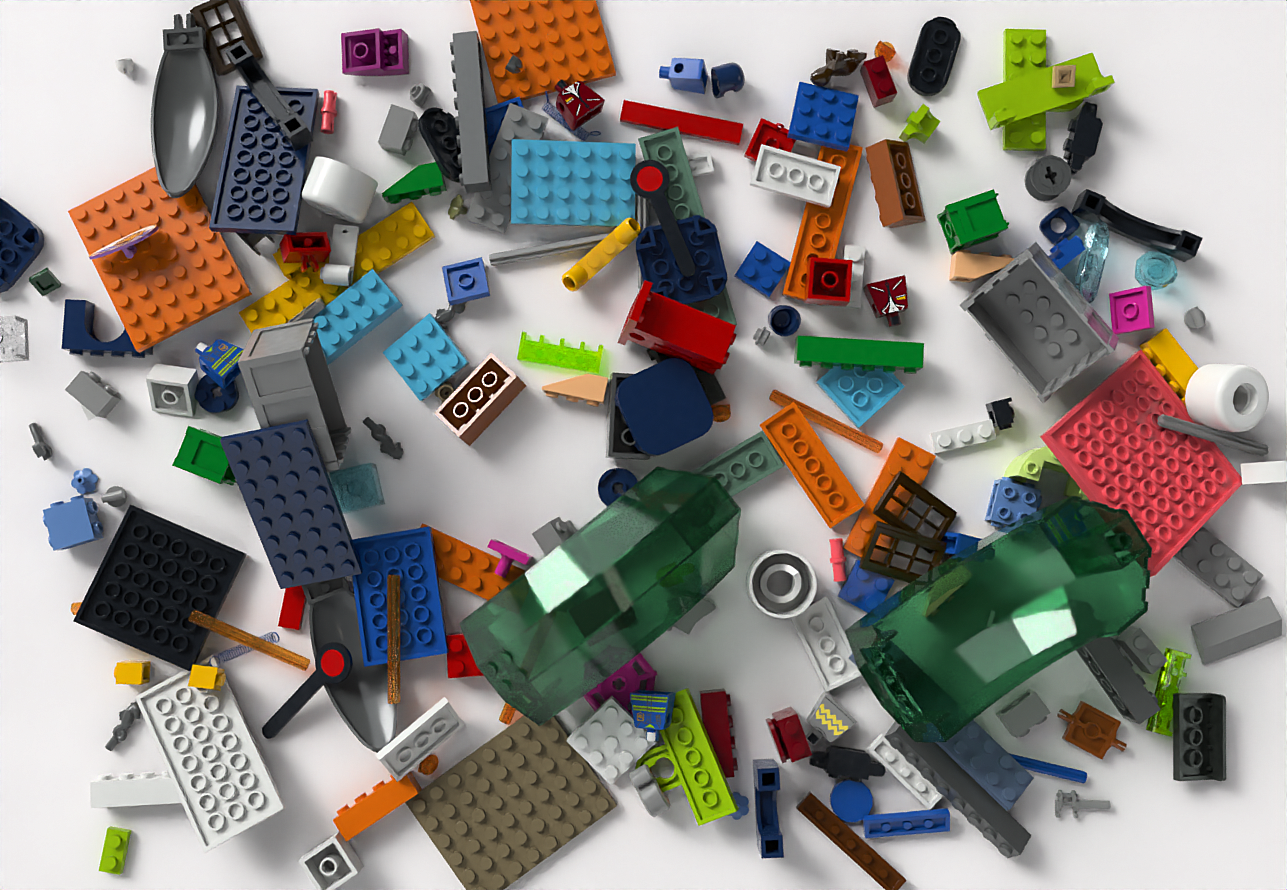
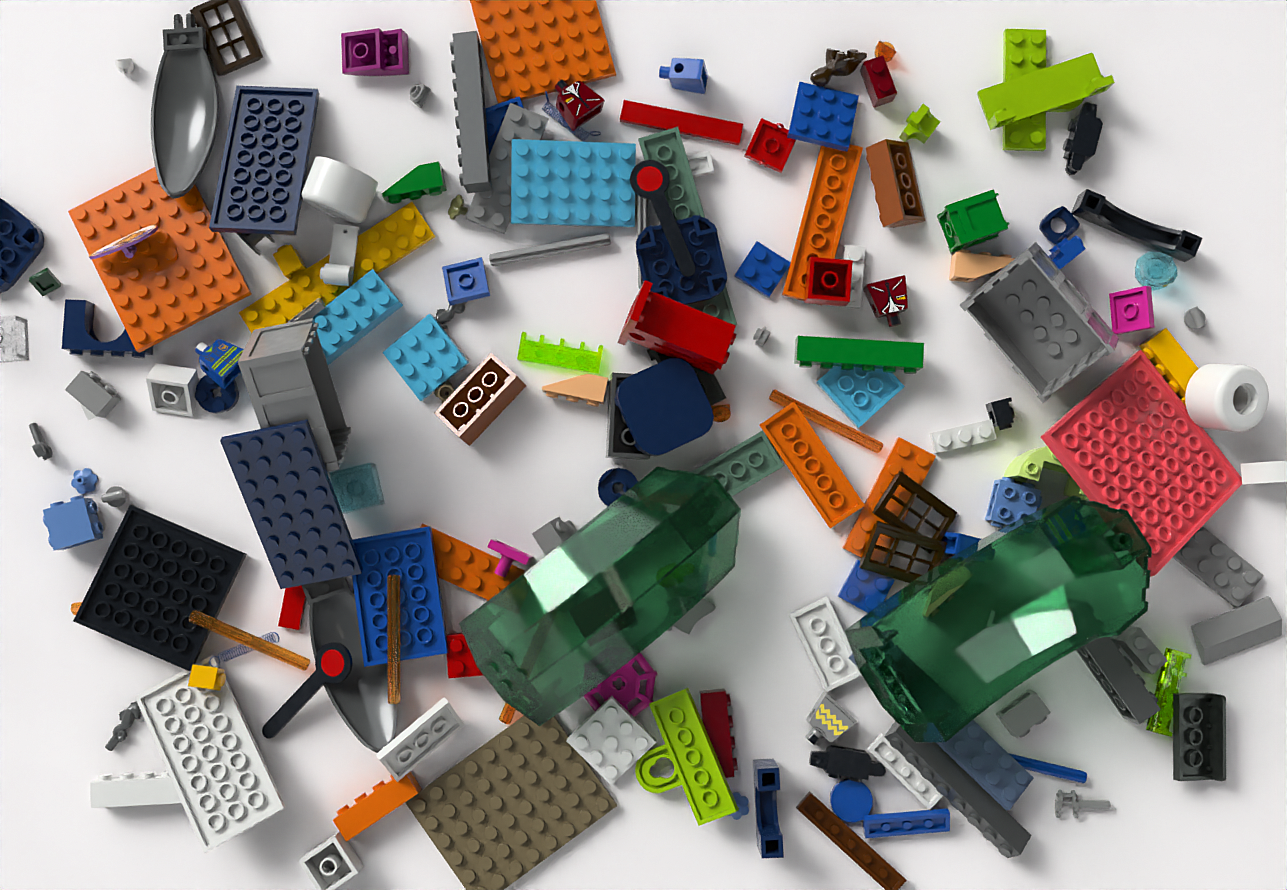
lime plate [99,826,132,875] -> none
yellow brick [114,660,151,685] -> none
green container [172,426,237,486] -> none
black arch [224,40,313,151] -> none
red brick [279,232,331,273] -> none
coral pin [320,90,337,134] -> none
dark grey animal [363,417,403,460] -> none
light grey brick [378,104,419,156] -> none
black tile [418,107,462,183] -> none
clear orange plate [418,753,439,775] -> none
dark grey hinge [505,55,523,74] -> none
yellow plate [561,218,641,292] -> none
light grey animal [629,764,671,817] -> none
blue torso [630,690,675,741] -> none
dark blue helmet [711,62,745,99] -> none
white piece [746,550,817,618] -> none
white plate [750,144,841,208] -> none
dark red brick [765,707,812,764] -> none
dark blue helmet [768,305,801,337] -> none
coral pin [829,538,847,582] -> none
black tile [907,17,961,96] -> none
dark grey piece [1024,155,1072,201] -> none
tan tile [1052,65,1076,88] -> none
dark orange plate [1057,701,1127,759] -> none
clear light blue tile [1075,222,1109,303] -> none
light grey axle [1157,414,1269,456] -> none

